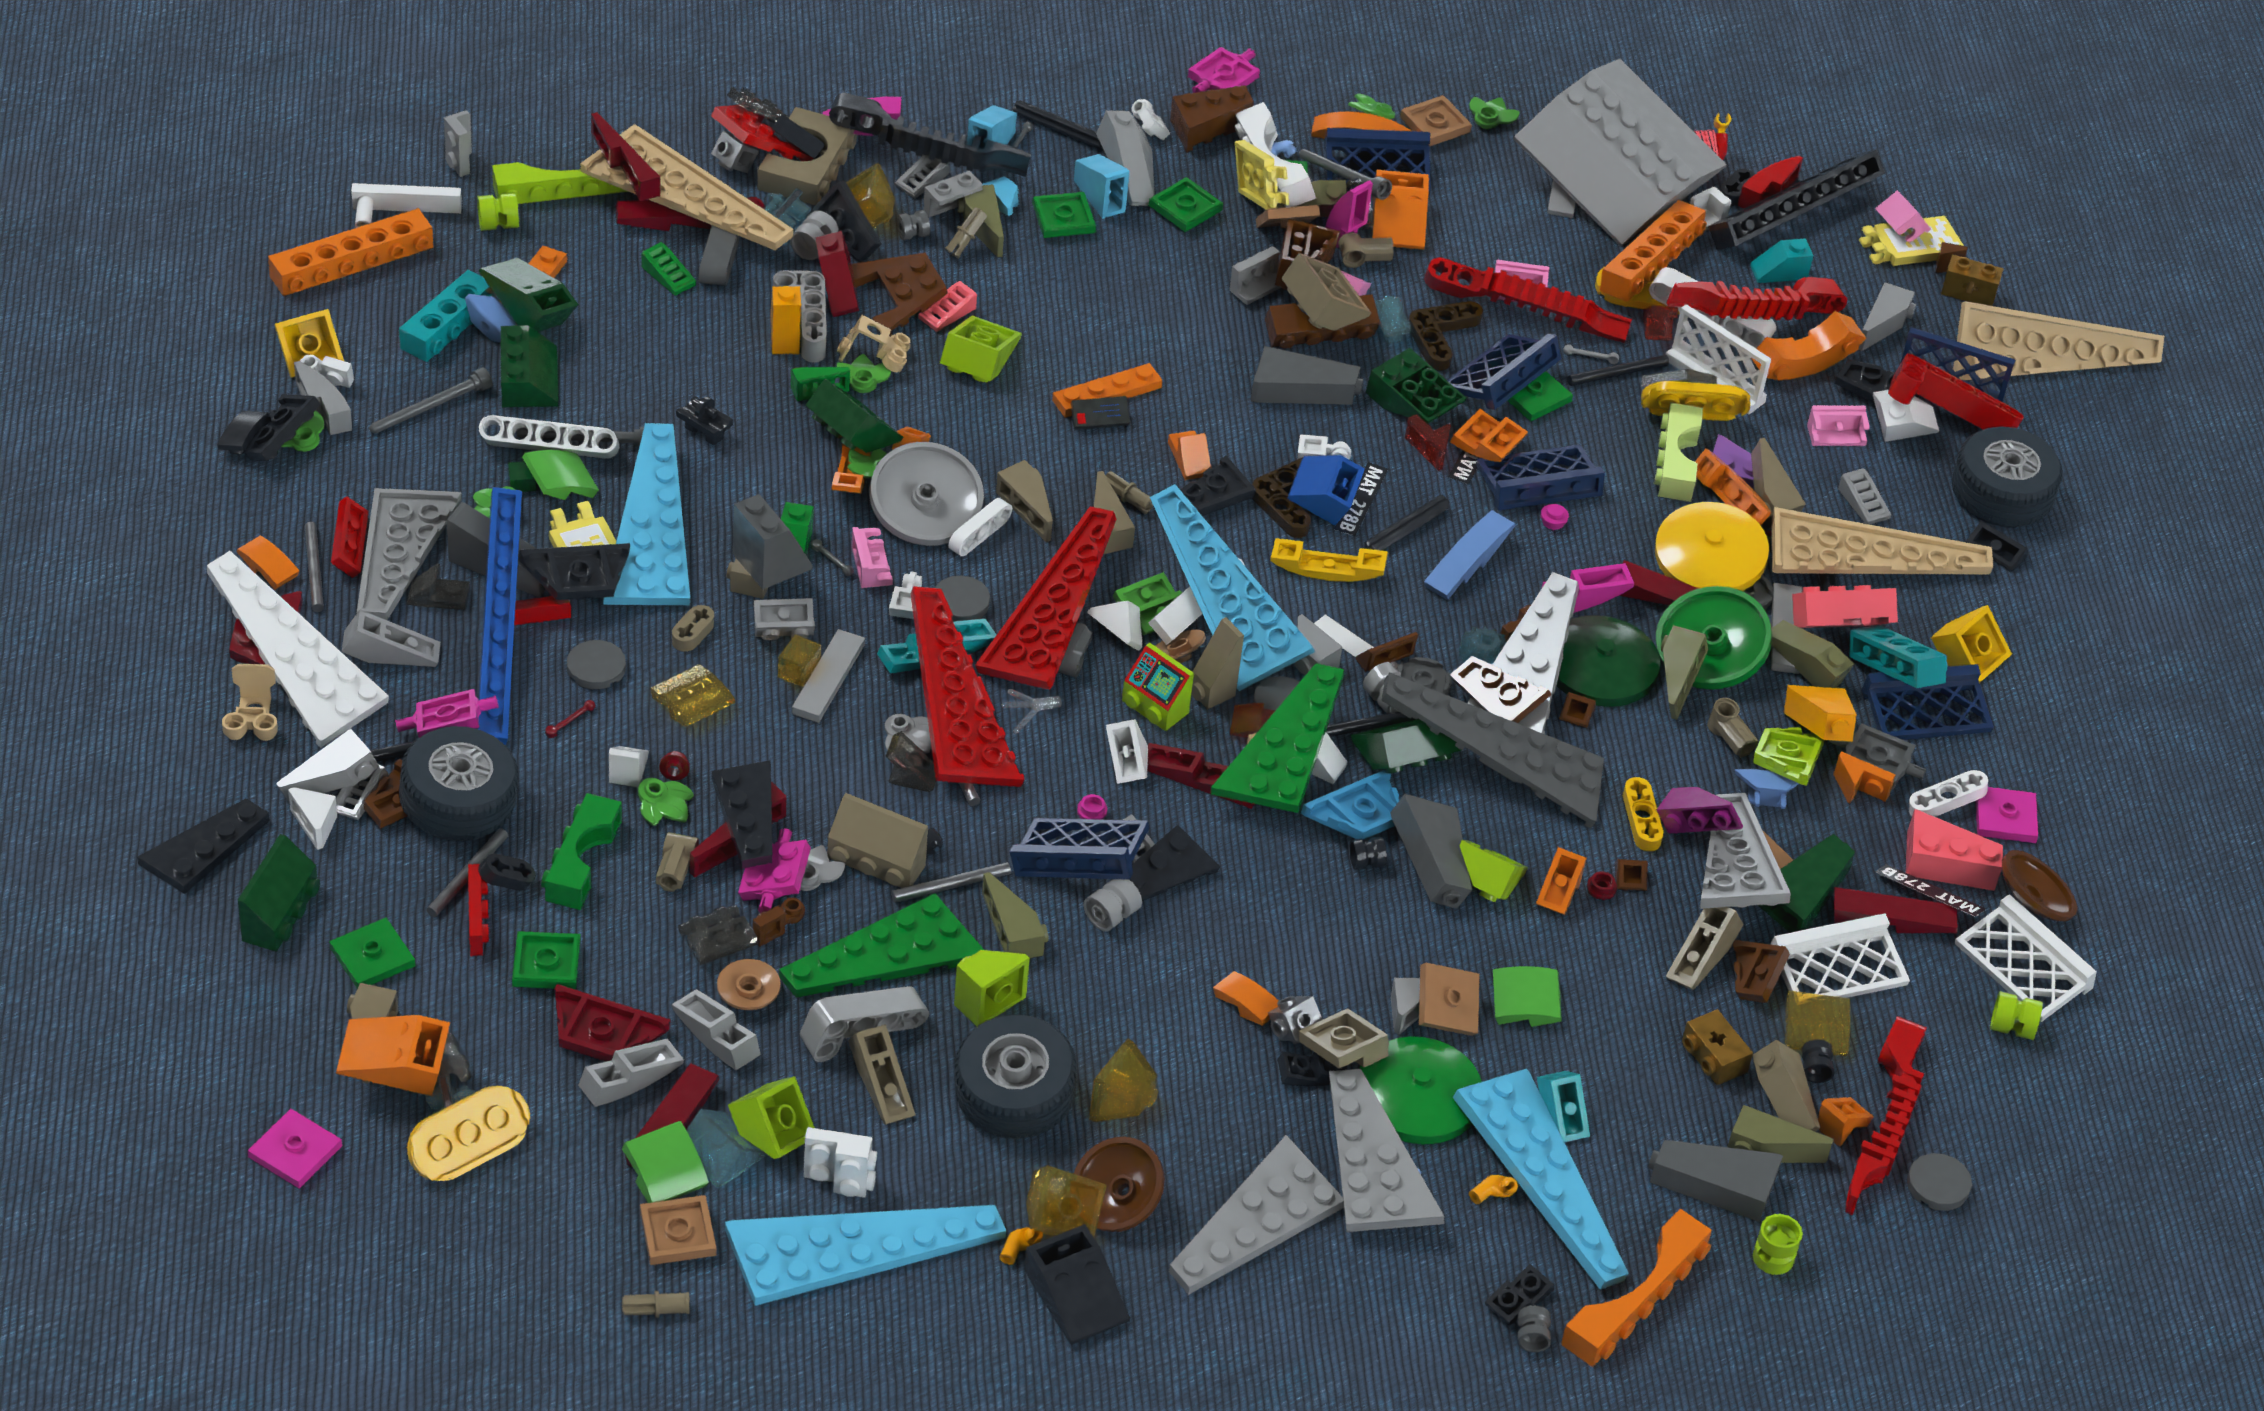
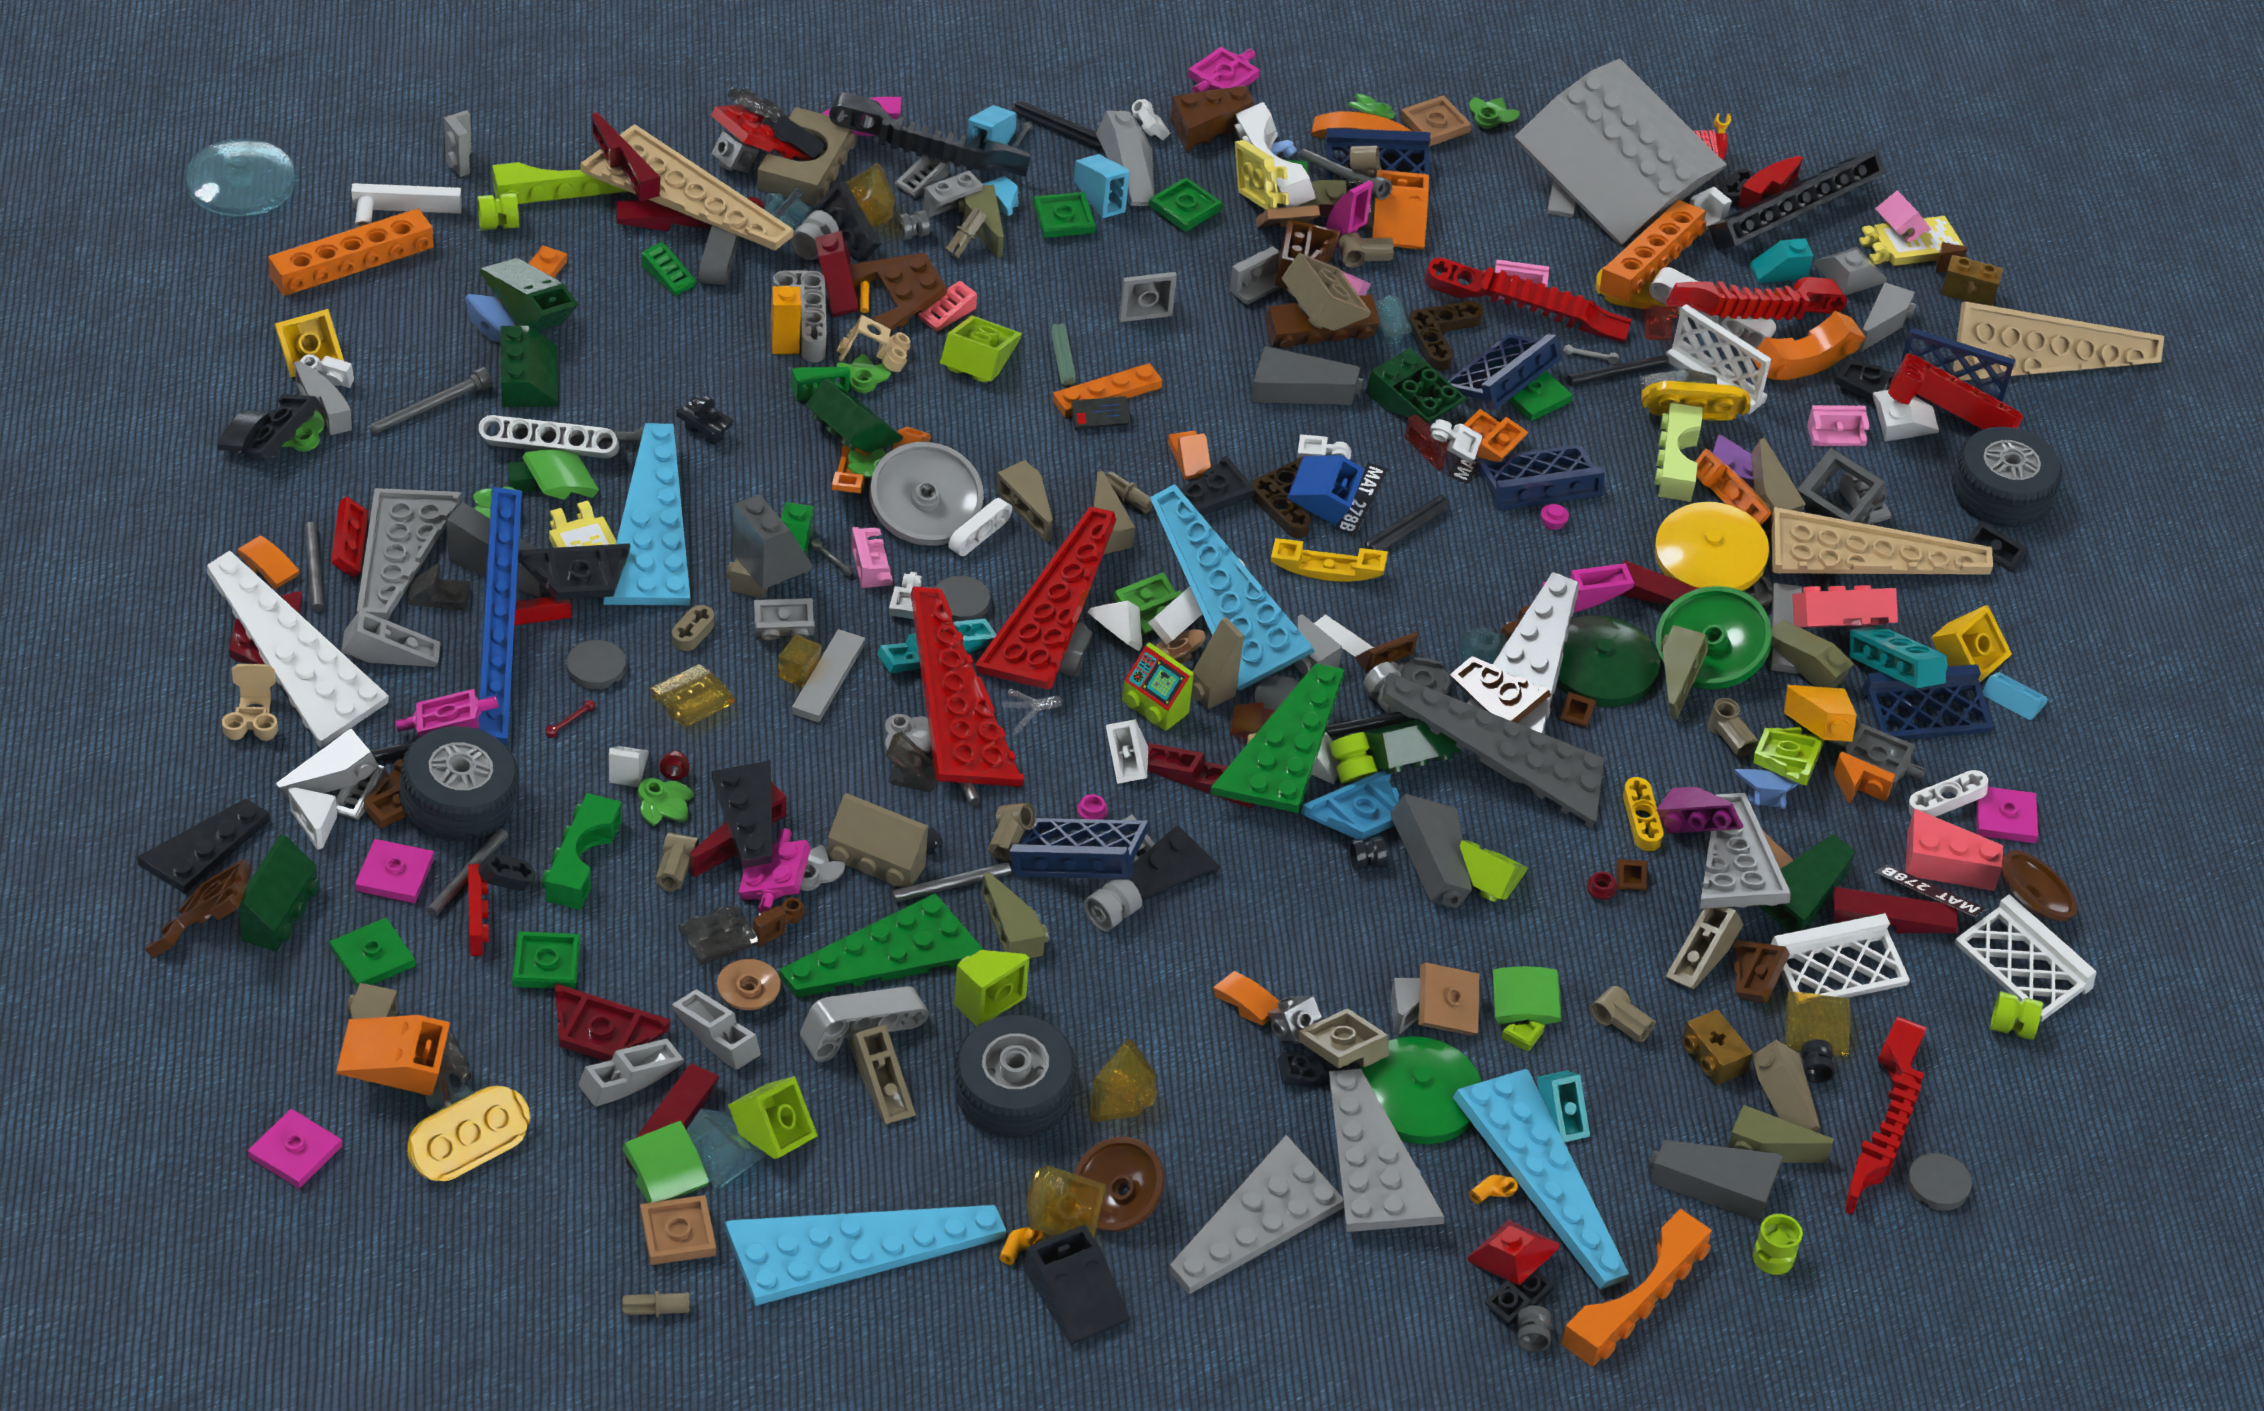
teal brick [399,270,495,362] -> none
white plate [804,1127,877,1198] -> none
medium blue slope [1424,510,1515,600] -> none
orange slope [1536,847,1587,915] -> none
orange slope [1818,1097,1874,1146] -> none
none -> reddish brown wing [145,859,252,958]
none -> clear light blue dish [186,139,295,216]
none -> dark pink plate [355,839,434,903]
none -> light orange piece [860,281,869,313]
none -> dark tan piece [987,803,1036,861]
none -> sand green axle [1051,323,1076,386]
none -> light grey slope [1119,272,1177,322]
none -> lime wheel [1329,732,1377,784]
none -> dark tan piece [1350,146,1382,178]
none -> white plate [1430,420,1482,462]
none -> red slope [1468,1220,1560,1285]
none -> lime tile [1501,1022,1545,1052]
none -> dark tan piece [1590,986,1656,1043]
none -> dark grey window [1797,448,1887,524]
none -> light grey slope [1814,247,1887,296]
none -> medium azure slope [1982,672,2048,720]

